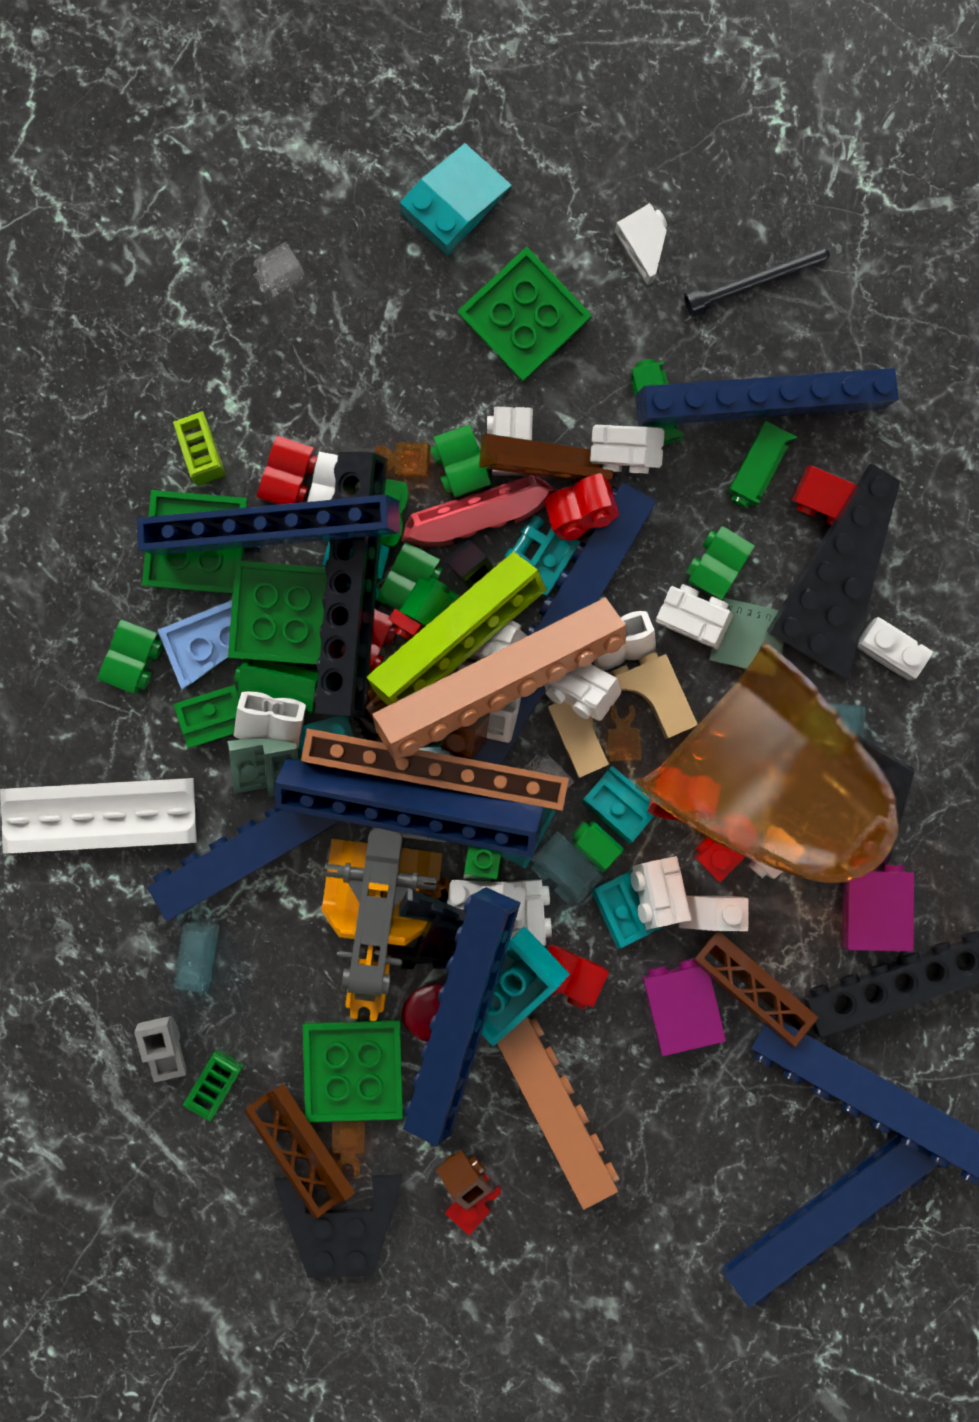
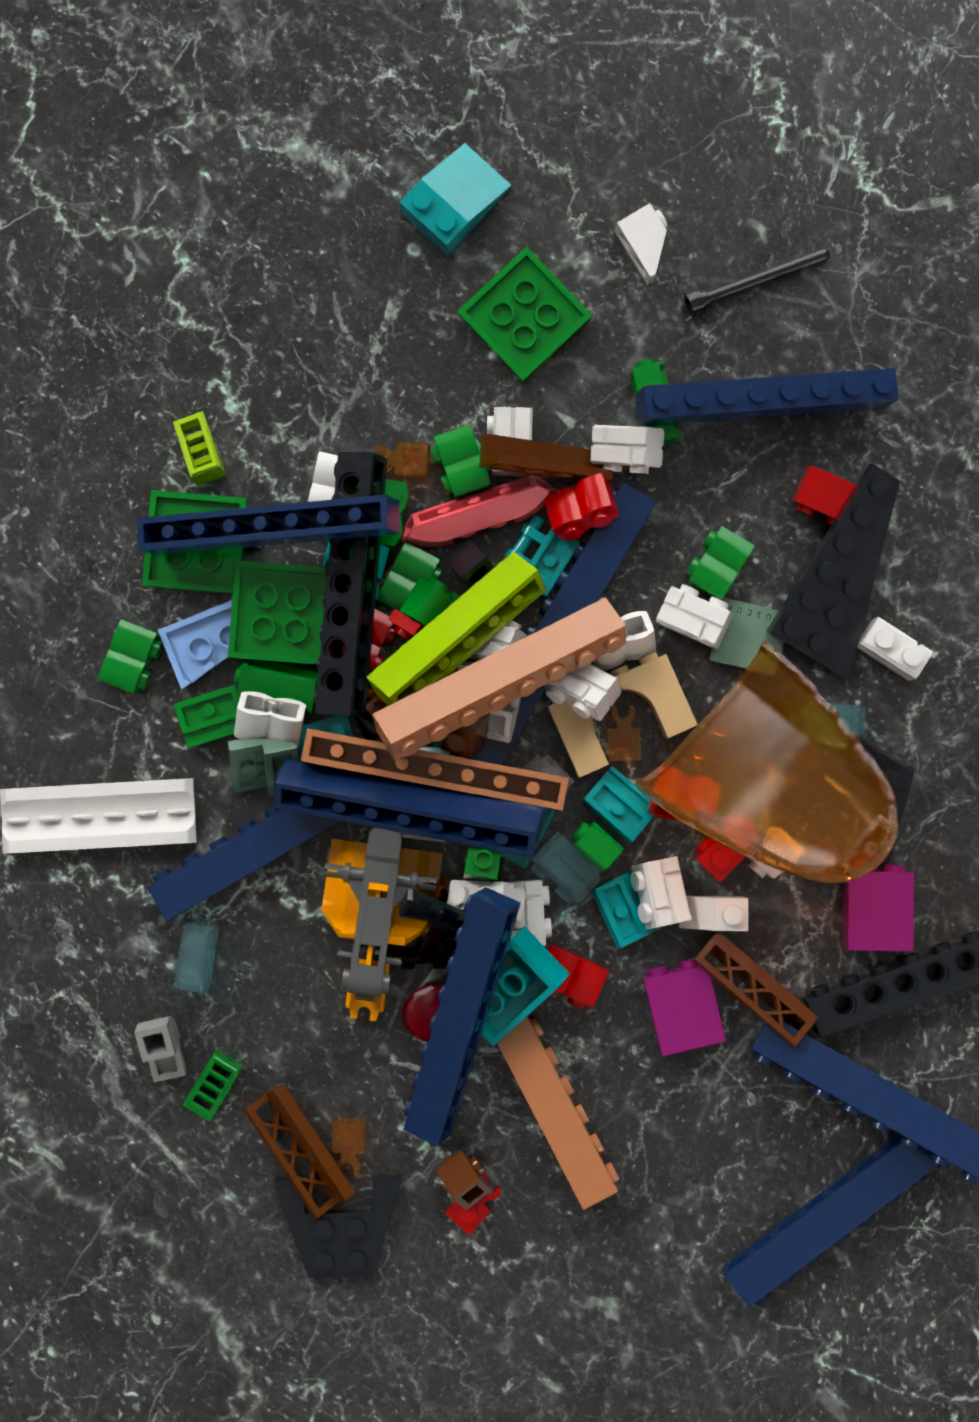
clear brick [253,242,306,297] -> none
red brick [256,436,318,505] -> none
green plate [303,1020,403,1122] -> none
green window [726,421,798,509] -> none

